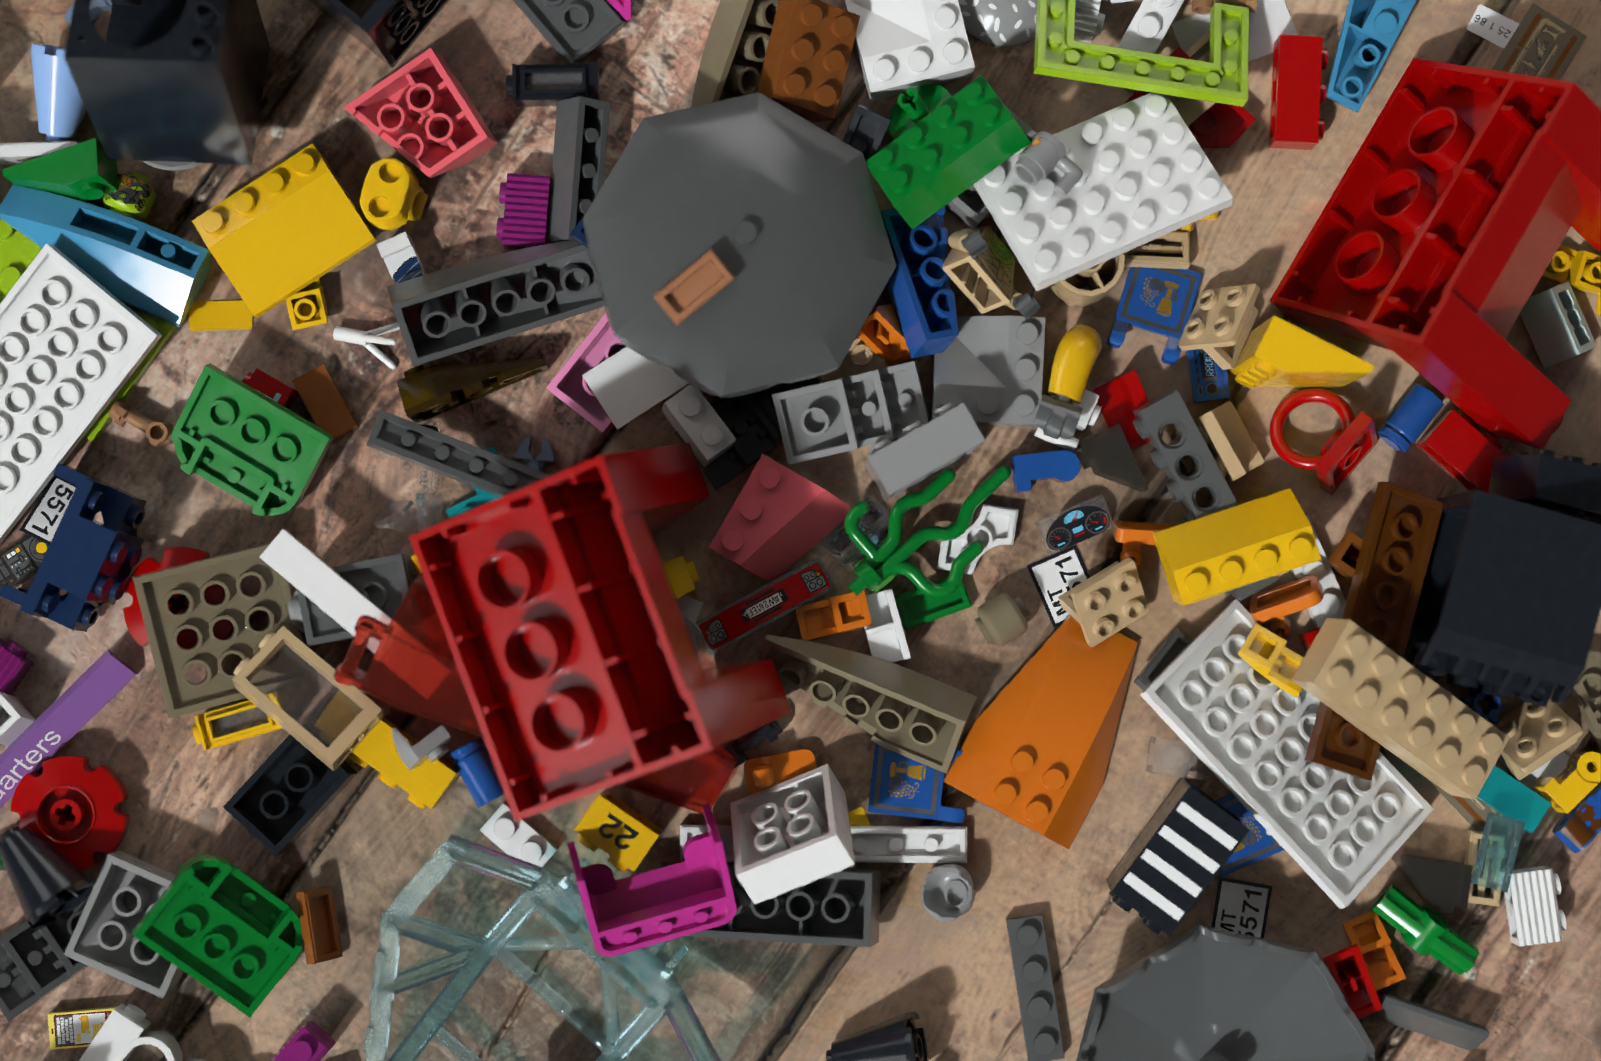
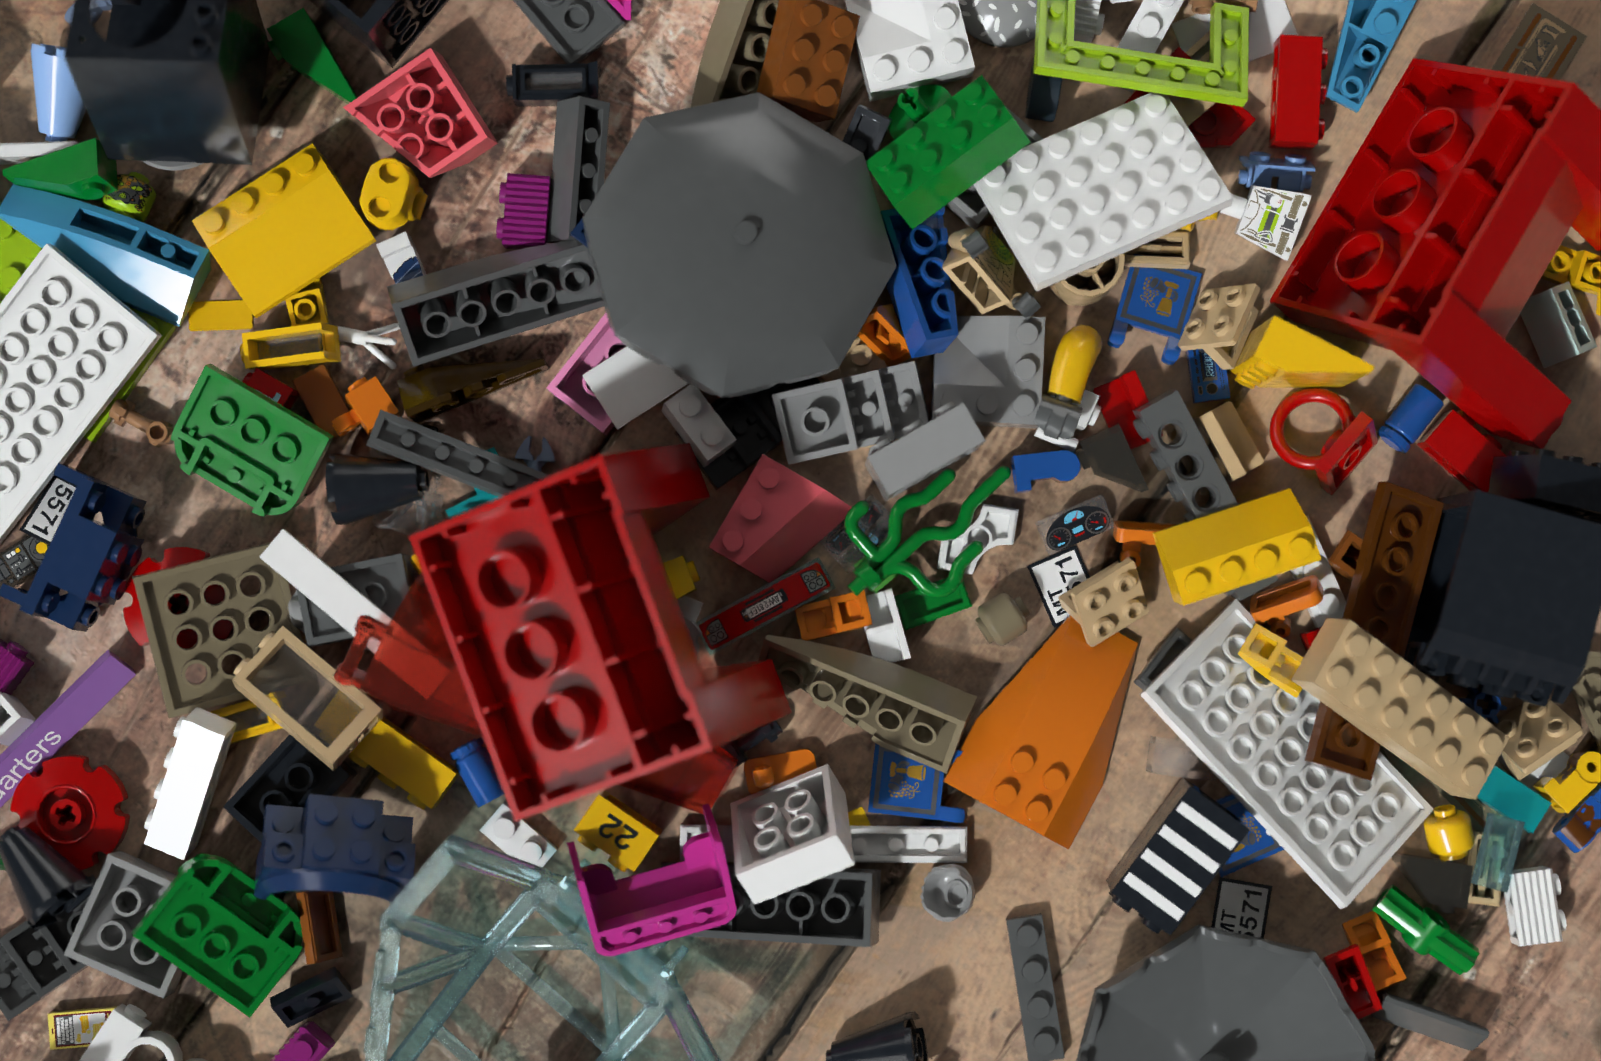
light grey plate [392,725,451,770] -> none
nougat tile [653,249,735,326] -> none
light grey piece [1013,131,1083,197] -> none
white sticker [1467,4,1519,49] -> none
none -> white brick [144,707,237,860]
none -> yellow window [240,322,341,371]
none -> dark blue piece [254,794,416,910]
none -> green slope [267,8,357,104]
none -> black plate [270,966,353,1028]
none -> black cone [325,453,430,525]
none -> orange brick [331,376,399,437]
none -> black wheel [1025,58,1062,122]
none -> torso [1220,185,1312,261]
none -> medium blue hinge [1238,151,1315,192]
none -> yellow head [1423,804,1475,861]

